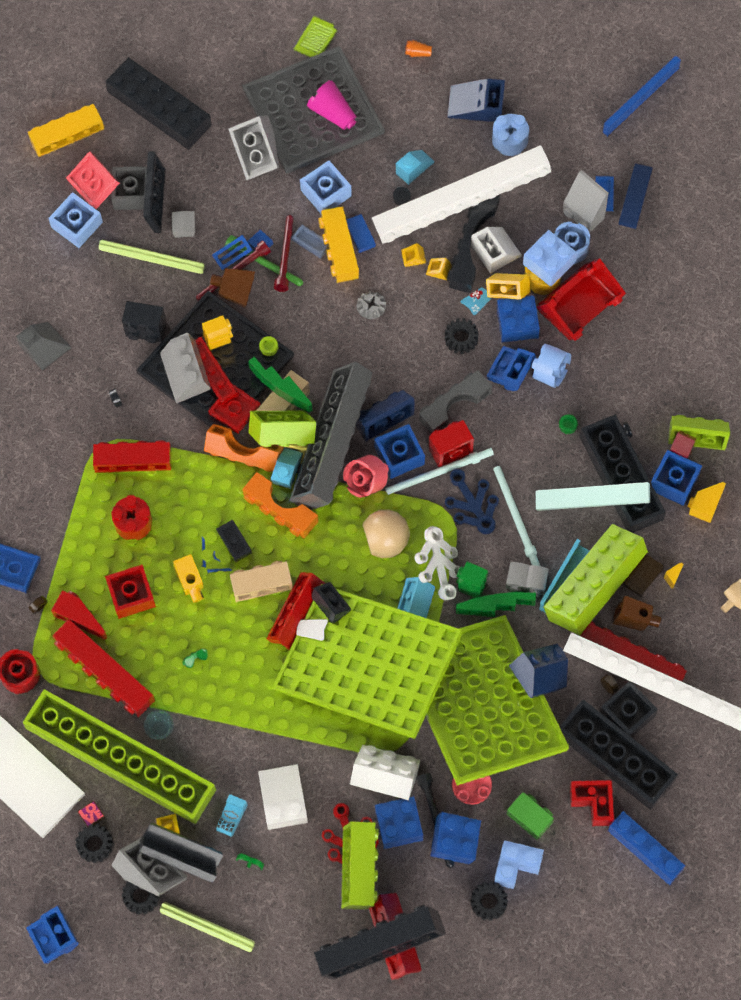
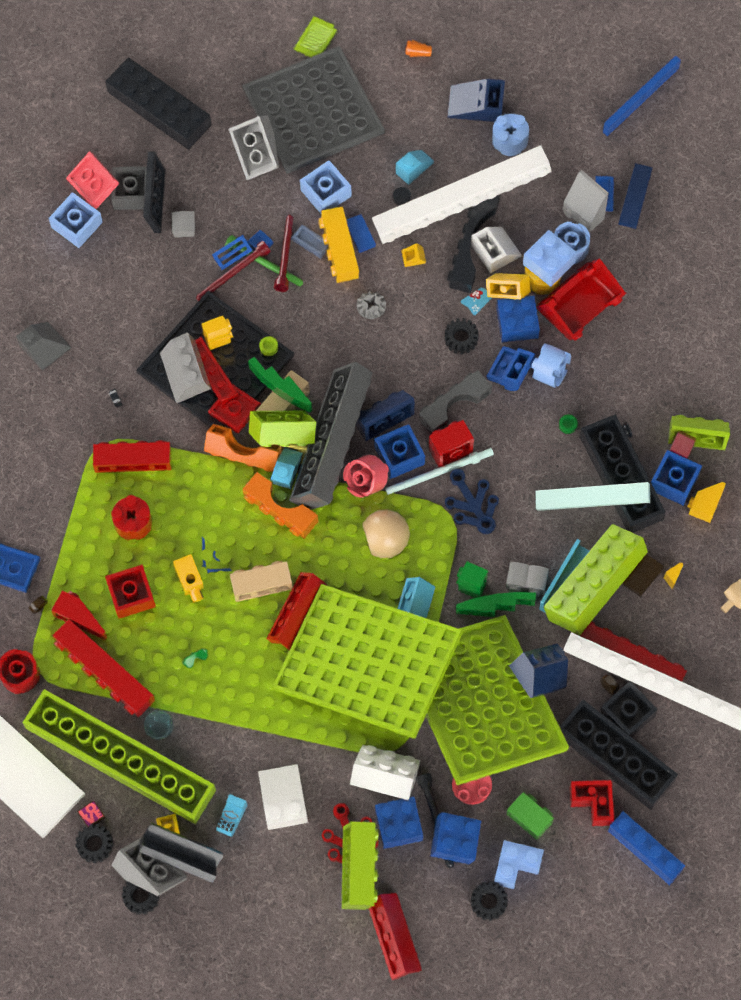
blue brick [26,906,79,964] -> none
yellow brick [28,104,104,157] -> none
yellowish green axle [99,240,205,274] -> none
black brick [122,301,167,343] -> none
yellowish green axle [160,902,255,952] -> none
reddish brown torso [210,268,255,308] -> none
black plate [216,520,252,563] -> none
green piece [236,854,264,870] -> none
white sticker [297,619,328,641] -> none
dark pink cone [307,80,356,130] -> none
black slope [312,582,351,623] -> none
black brick [314,905,446,980] -> none
white plant [415,526,460,601] -> none
yellow slope [426,258,452,280] -> none
light aqua bar [493,466,540,566] -> none
reddish brown torso [612,596,661,631] -> none

